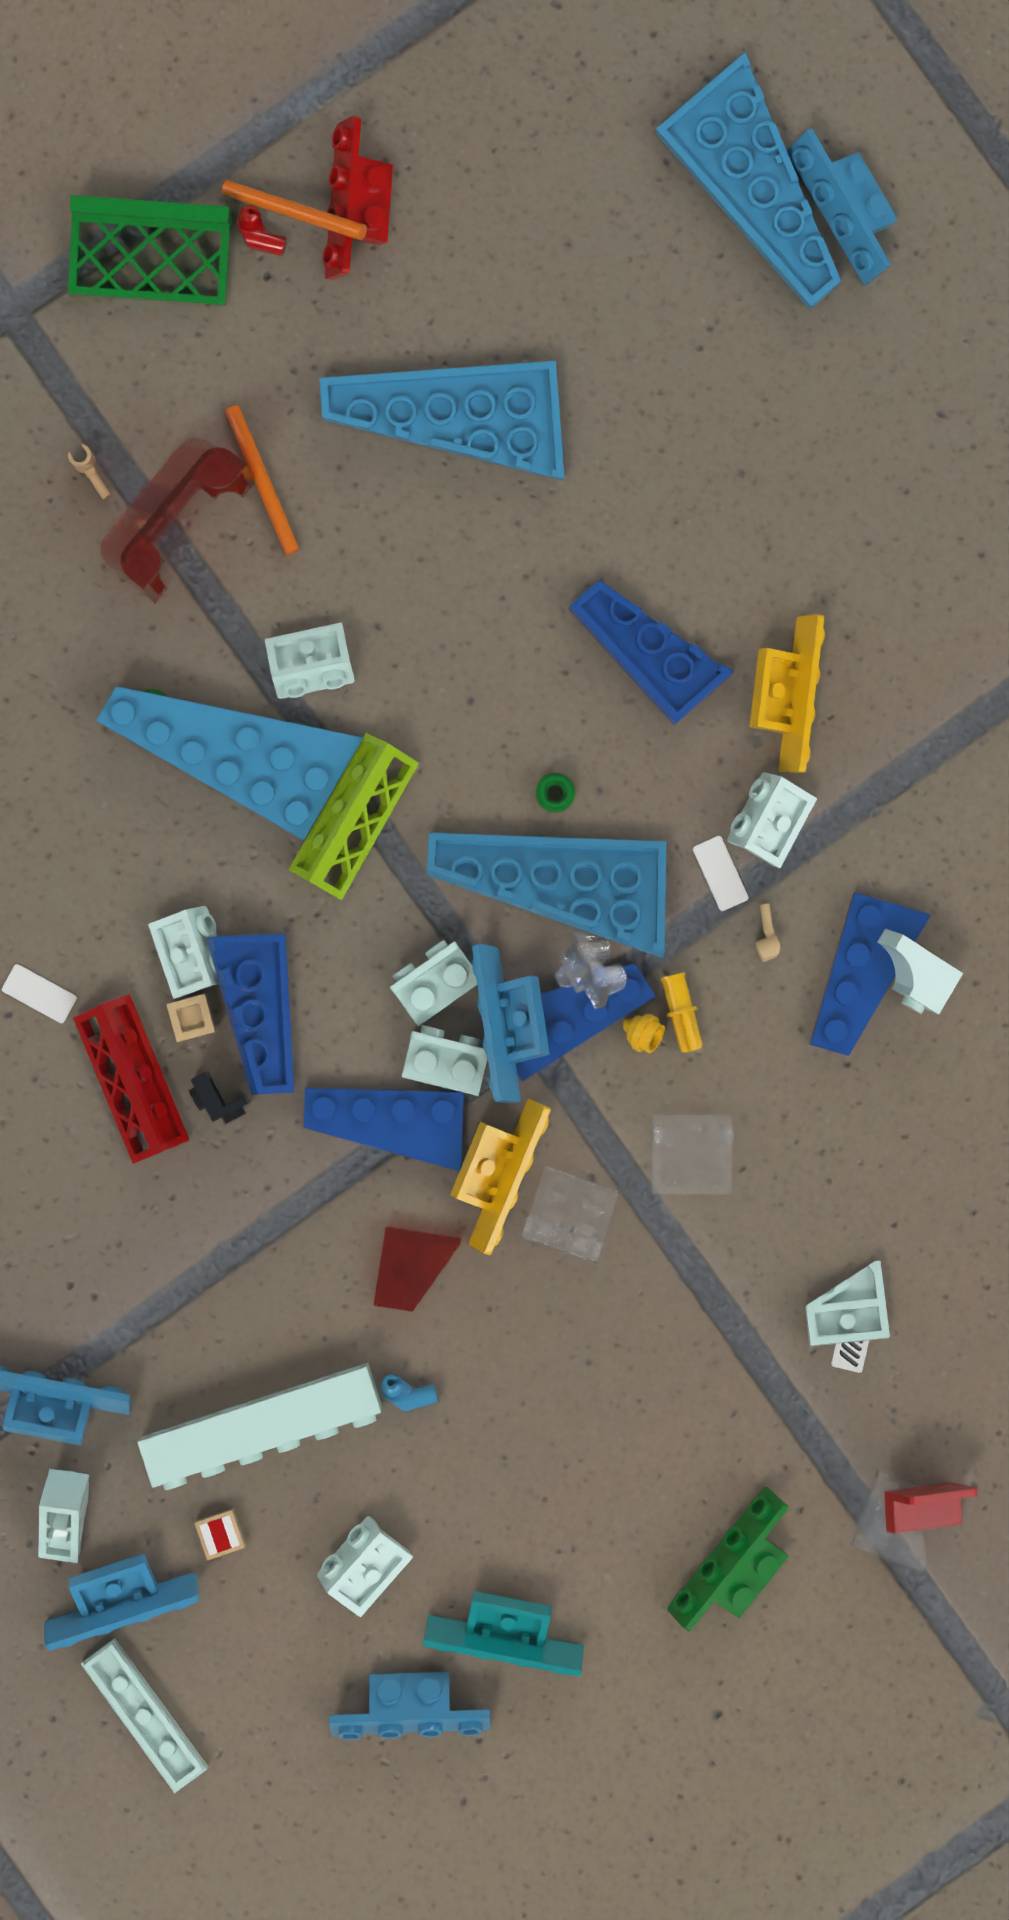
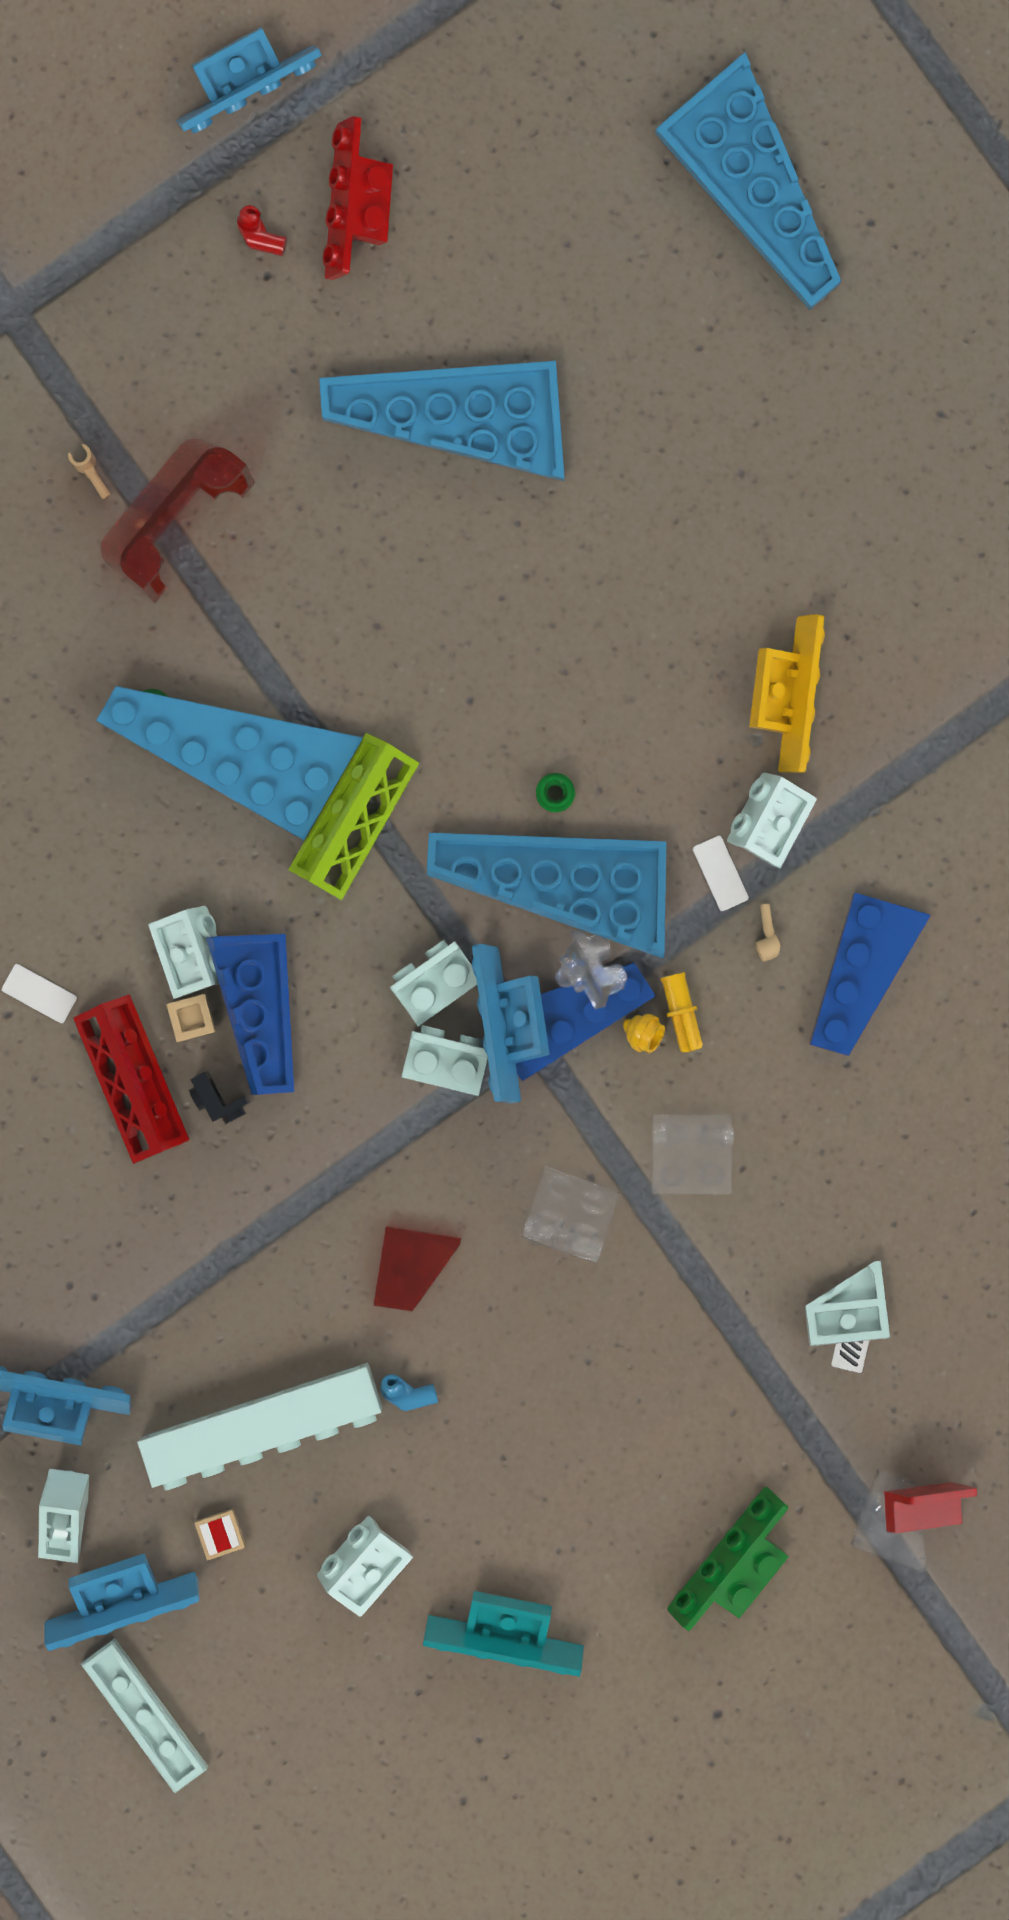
green fence [68,195,233,306] -> none
orange bar [222,180,367,240] -> none
orange bar [225,405,300,556] -> none
light aqua bracket [265,622,355,699] -> none
blue wing [304,1088,464,1171] -> none
dark azure bracket [329,1672,491,1740] -> none
yellow bracket [450,1099,551,1255] -> none
blue wing [569,580,734,726] -> none
dark azure bracket [787,129,898,286] -> none
light aqua arch [878,929,963,1014] -> none
none -> dark azure bracket [176,27,322,133]

